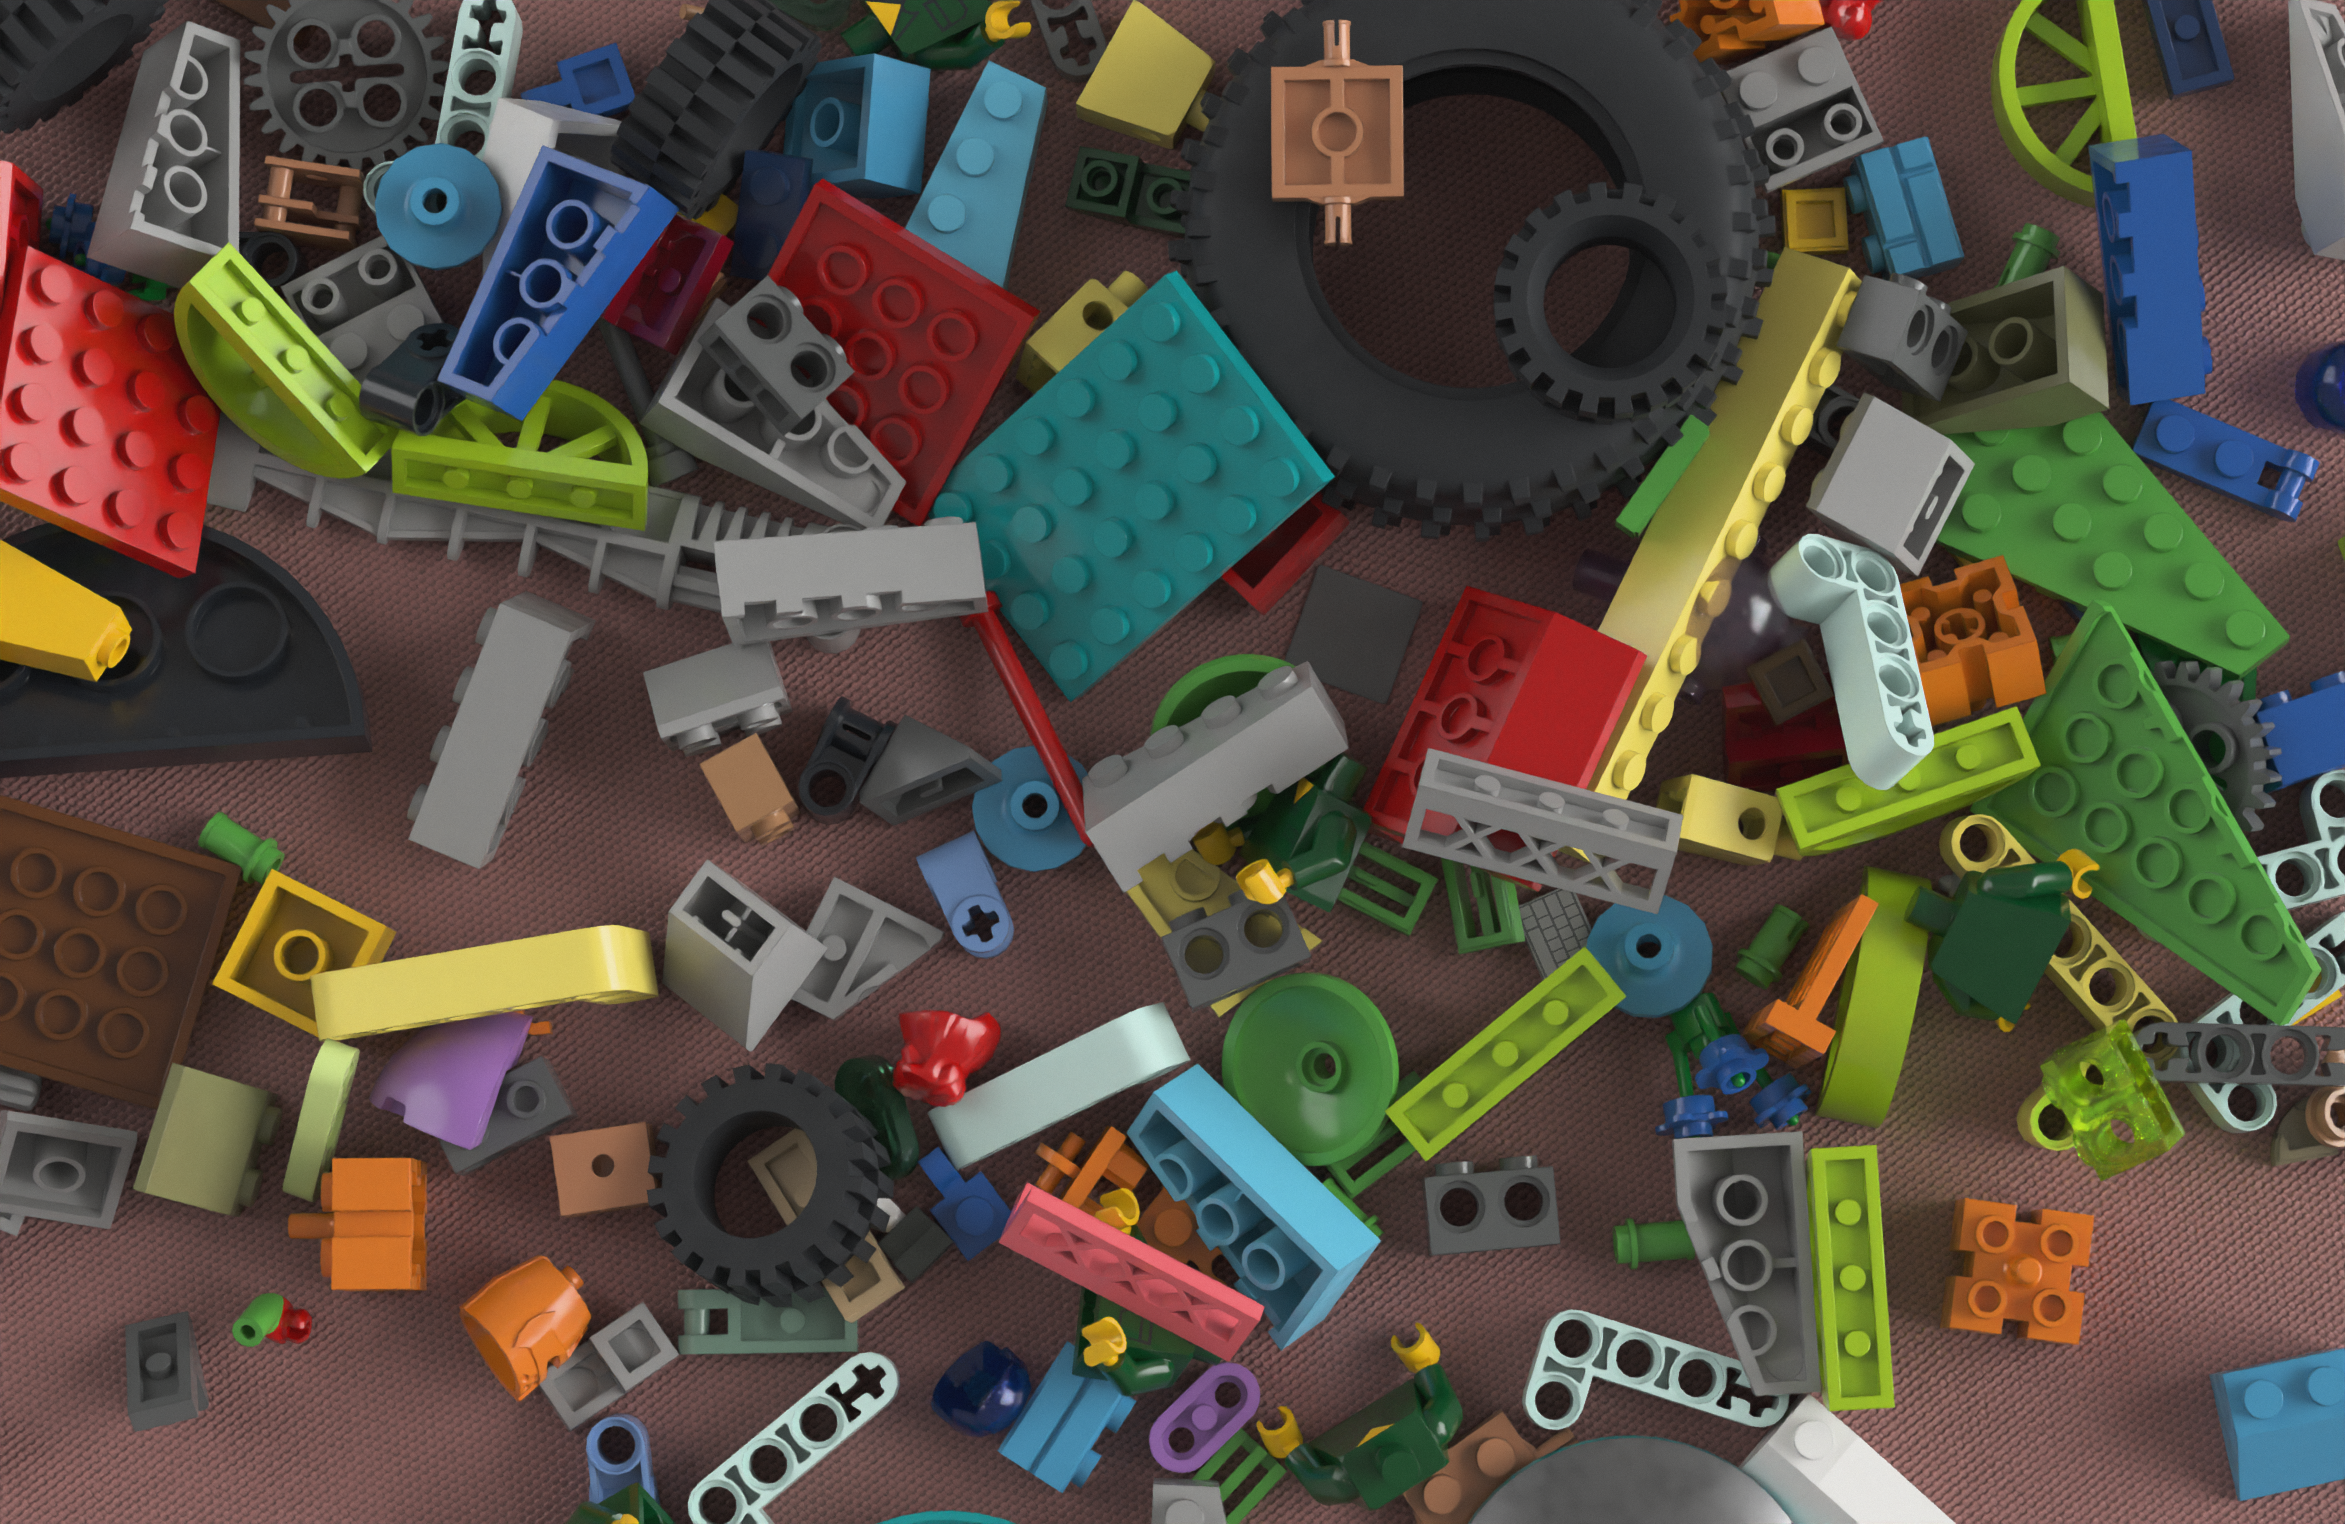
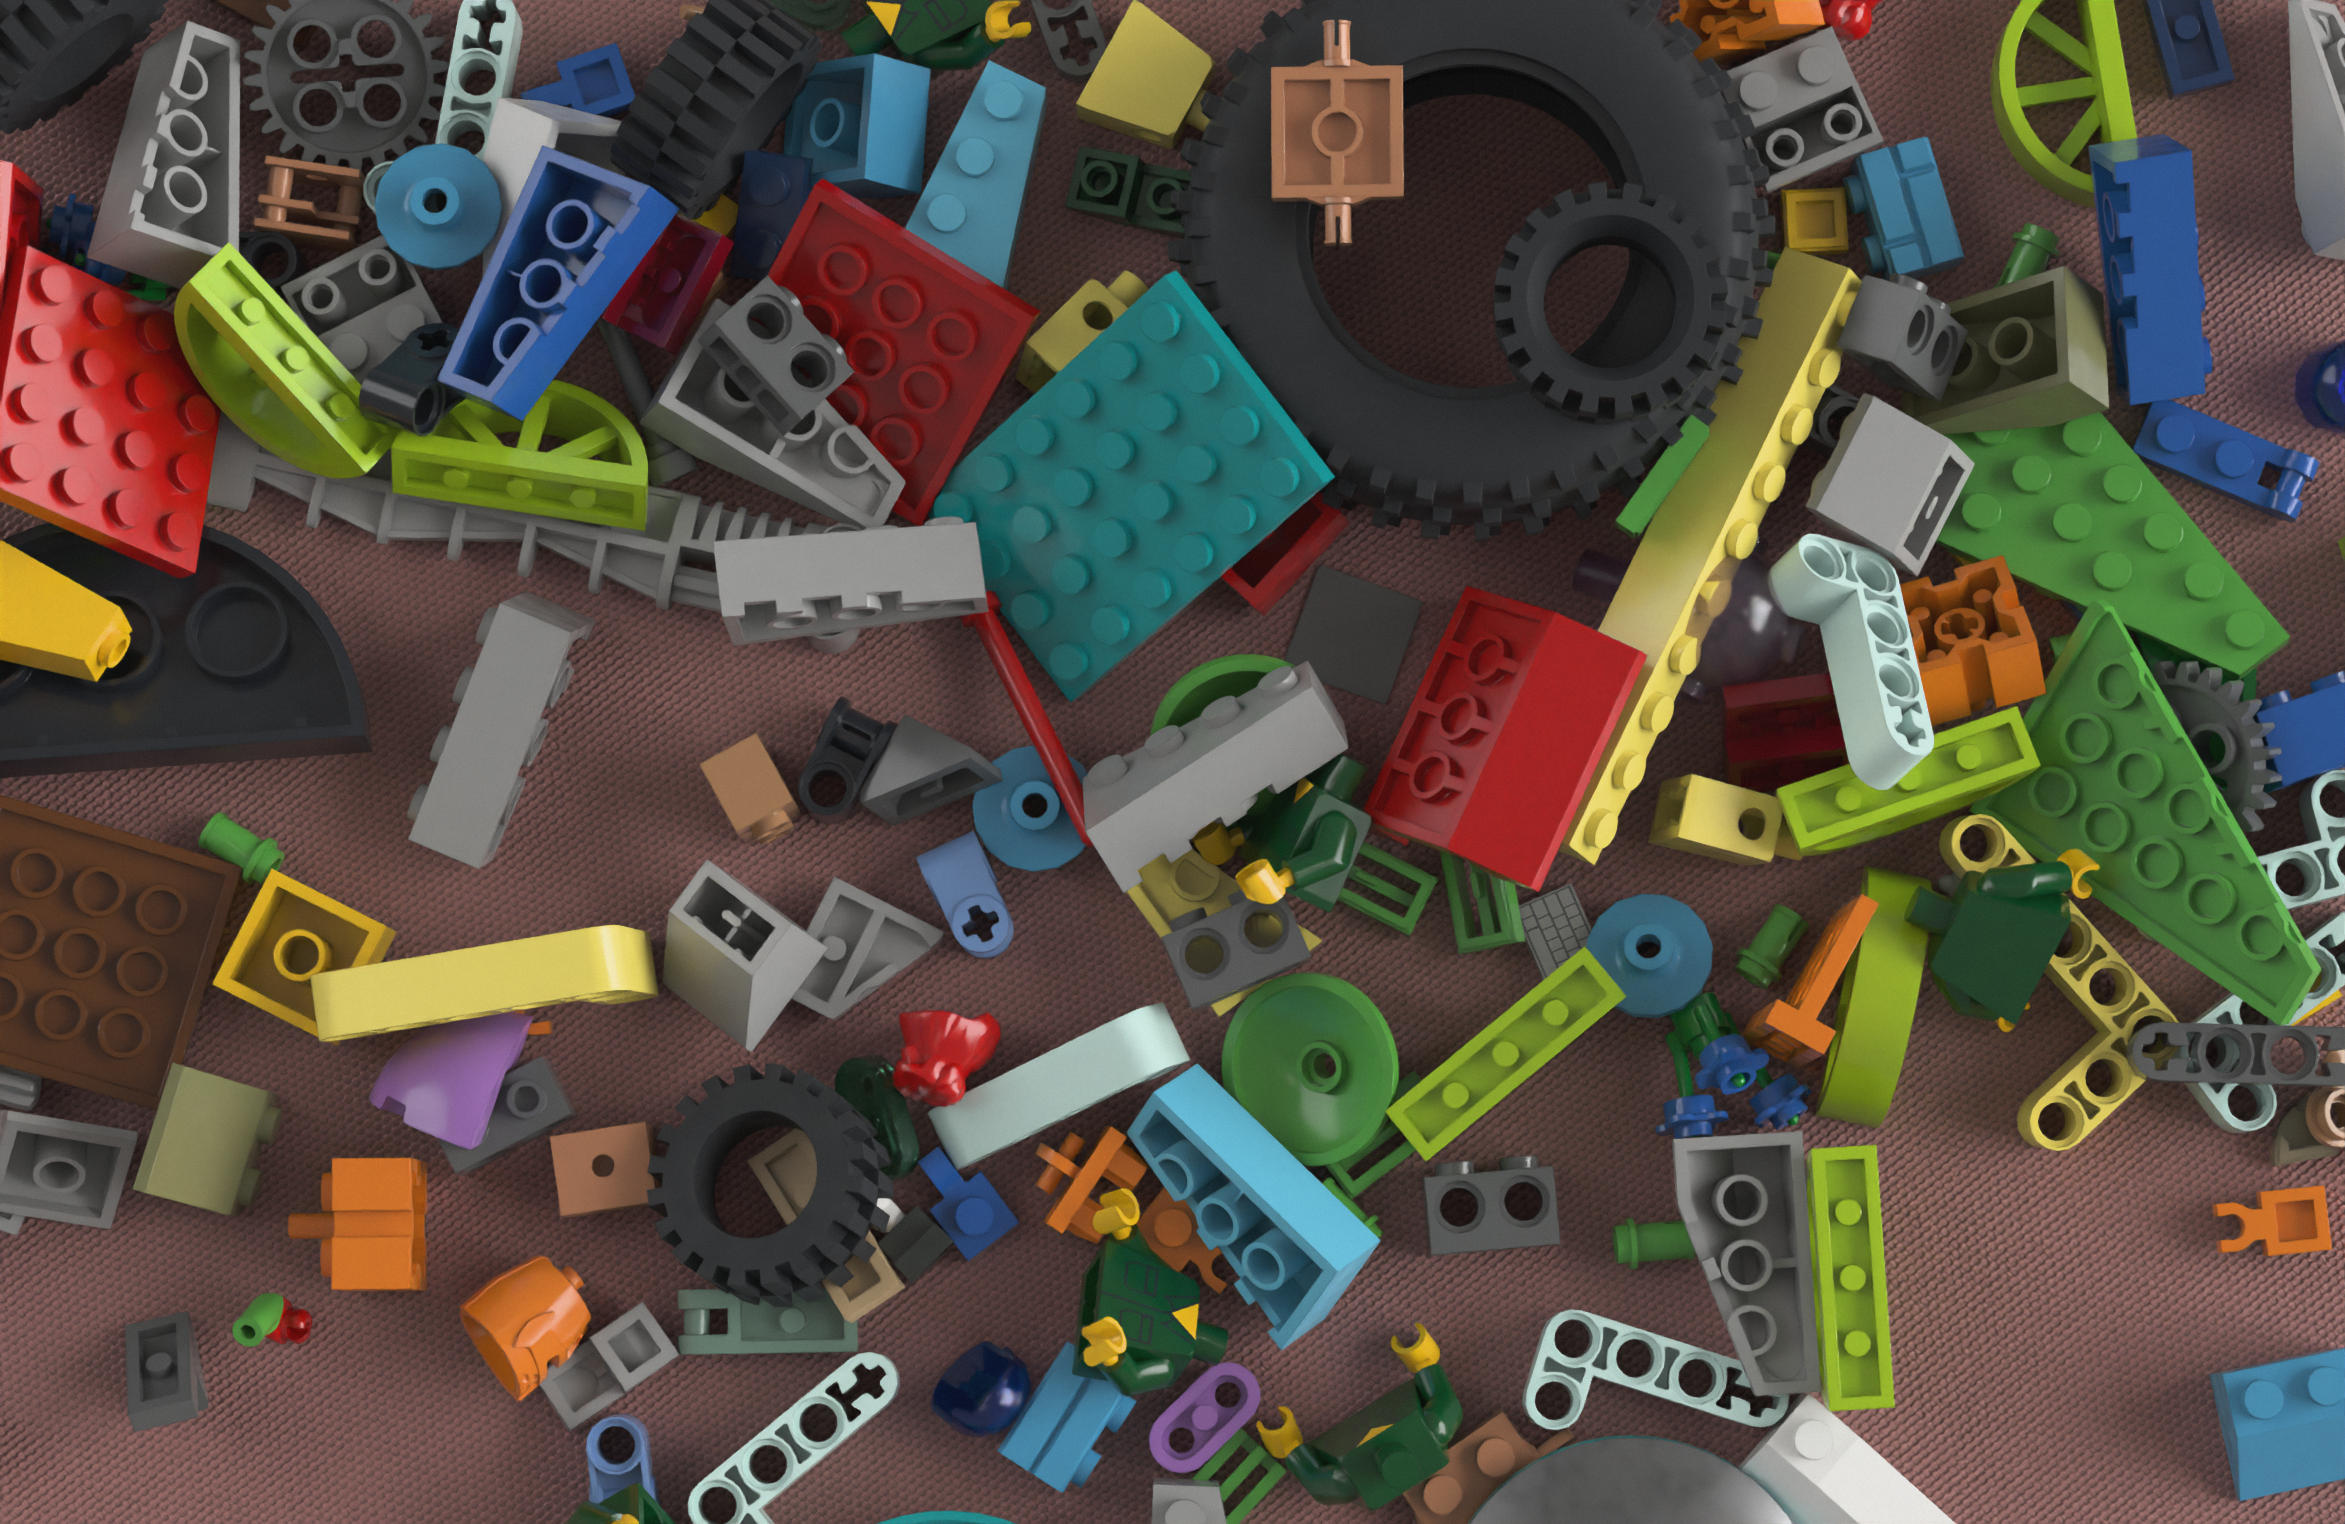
yellowish green beam [283,1038,360,1203] -> none
light grey slope [643,641,793,757] -> none
coral fence [998,1182,1265,1362] -> none
light grey fence [1402,748,1683,914] -> none
dark brown tile [1744,638,1834,726] -> none
orange brick [1940,1198,2094,1345] -> none
clear neon green brick [2040,1019,2185,1181] -> none
none -> orange plate [2212,1185,2332,1257]

